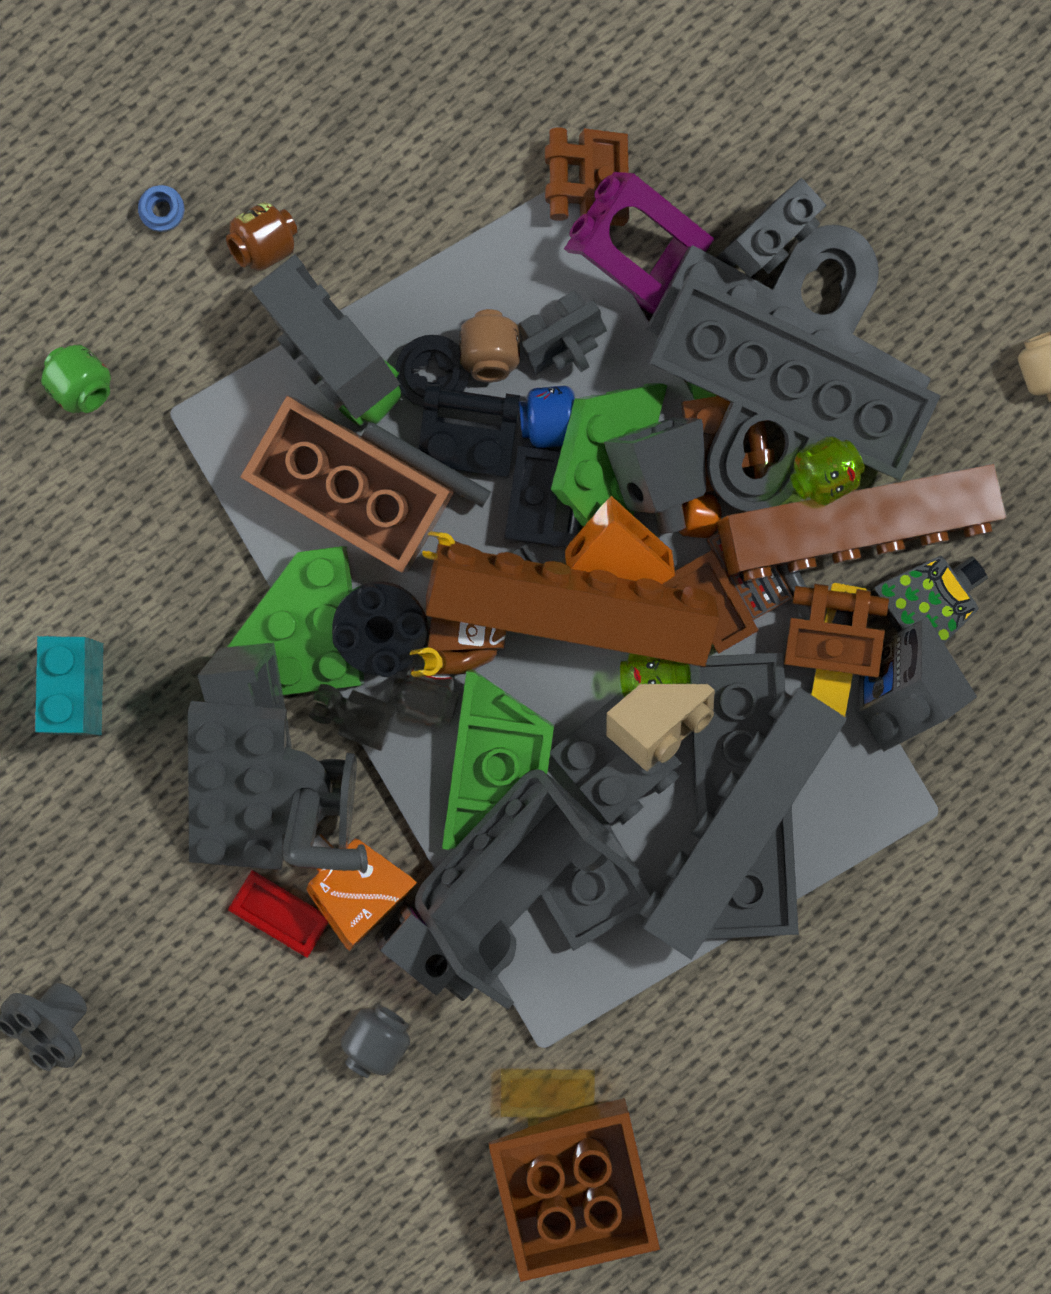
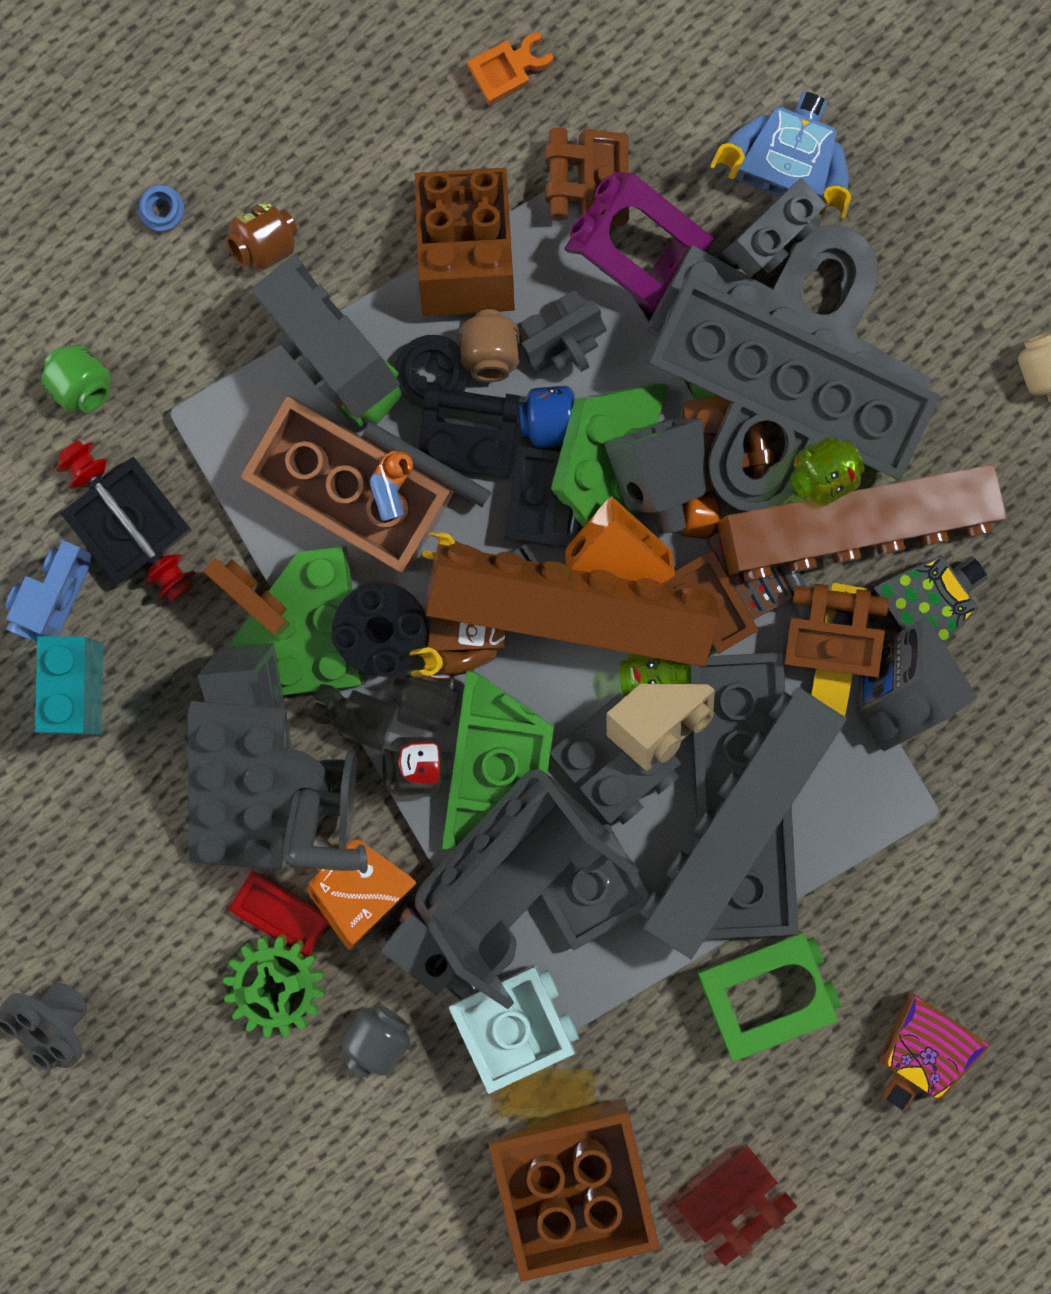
none -> medium blue plate [5,540,94,642]
none -> black plate [56,440,195,603]
none -> dark orange plate [203,557,290,637]
none -> bright green gear [223,934,326,1038]
none -> arm [370,451,413,522]
none -> head [382,736,452,797]
none -> dark orange slope [415,167,515,316]
none -> light aqua plate [449,964,579,1094]
none -> orange plate [467,32,554,106]
none -> clear red plate [675,1144,798,1267]
none -> bright green panel [696,930,841,1062]
none -> medium blue torso [710,92,851,219]
none -> torso [878,991,991,1112]

